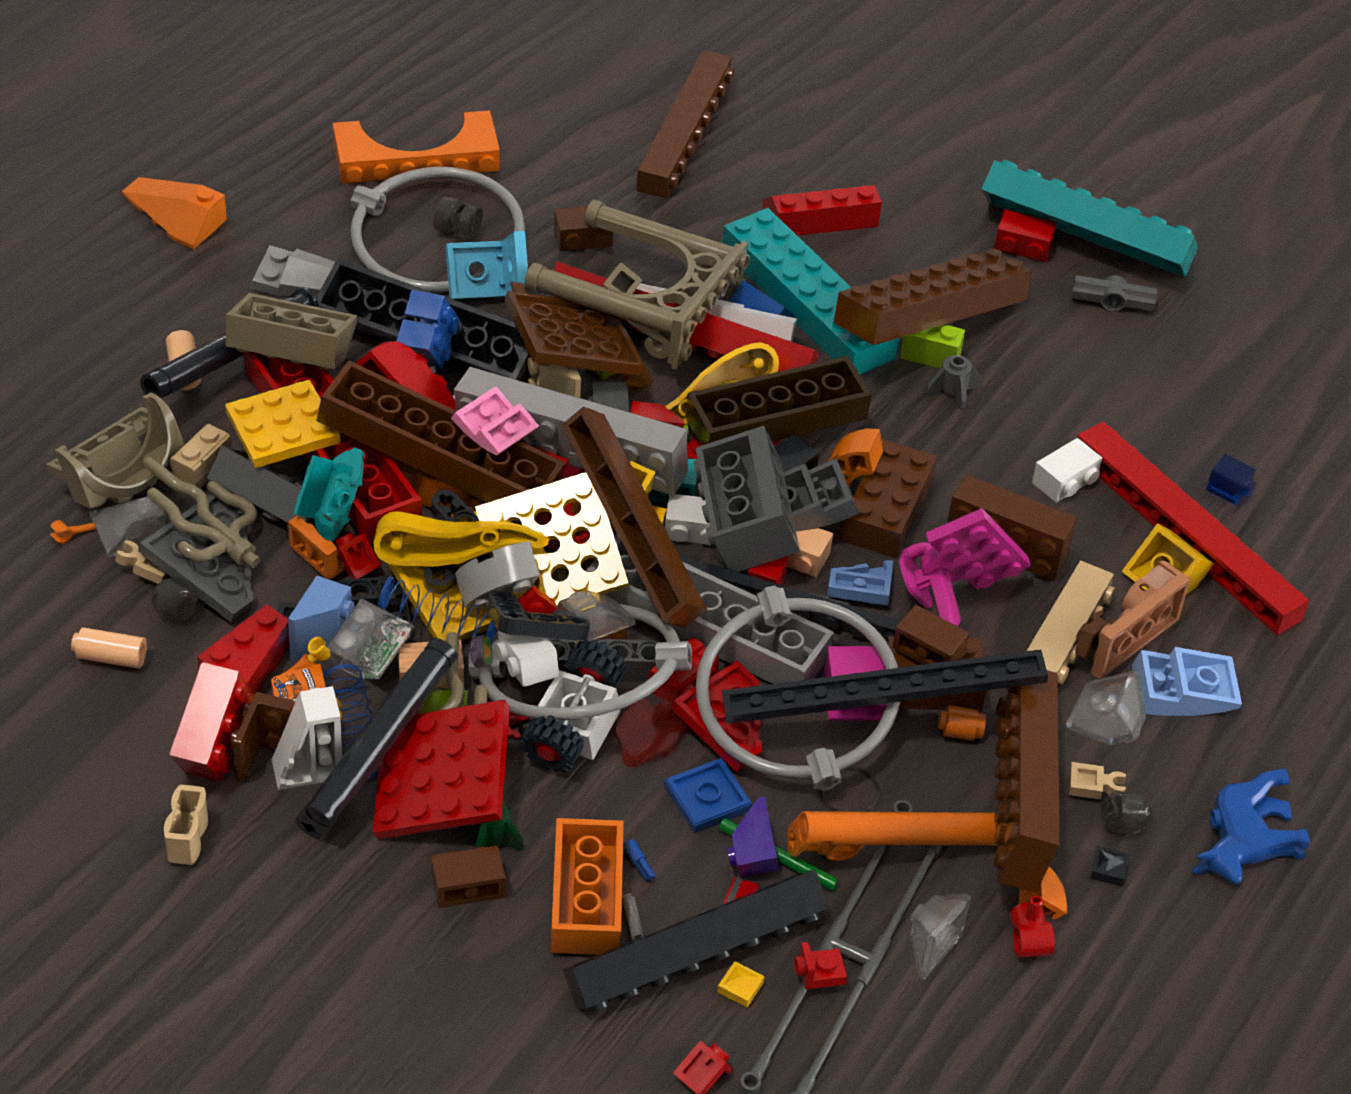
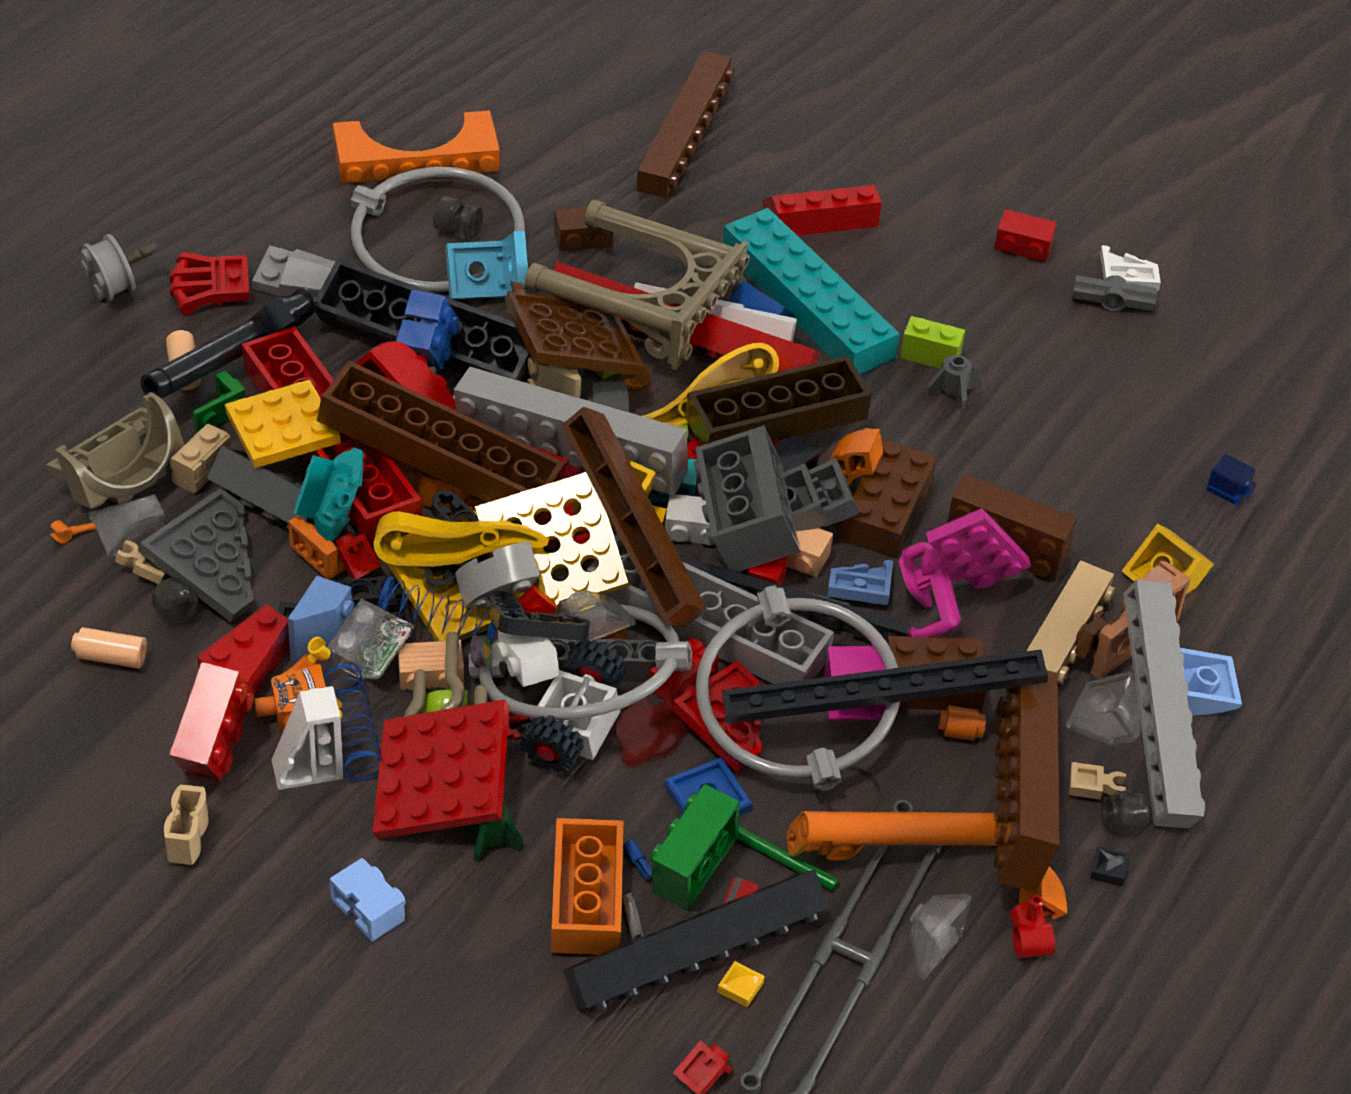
orange wedge [122,177,227,250] -> none
dark tan plant [143,456,260,568] -> none
dark tan slope [225,293,358,370] -> none
reddish brown bracket [231,692,294,782] -> none
black piece [296,638,458,839] -> none
reddish brown brick [431,845,505,908] -> none
bright pink slope [451,386,539,456] -> none
dark tan brick [601,262,643,294] -> none
red tile [631,401,684,428] -> none
dark purple slope [727,797,779,878] -> none
red bracket [794,942,847,990] -> none
reddish brown brick [833,249,1033,345] -> none
reddish brown brick [892,604,970,665] -> none
teal brick [981,160,1198,277] -> none
white brick [1032,438,1102,503] -> none
red brick [1077,421,1309,635] -> none
blue animal [1192,769,1310,885] -> none
none -> light grey wheel [80,234,158,302]
none -> red plate [169,252,250,315]
none -> green bracket [193,370,246,433]
none -> light blue brick [330,858,406,942]
none -> green brick [650,784,739,911]
none -> white wing [1100,245,1161,291]
none -> light grey brick [1123,579,1205,828]

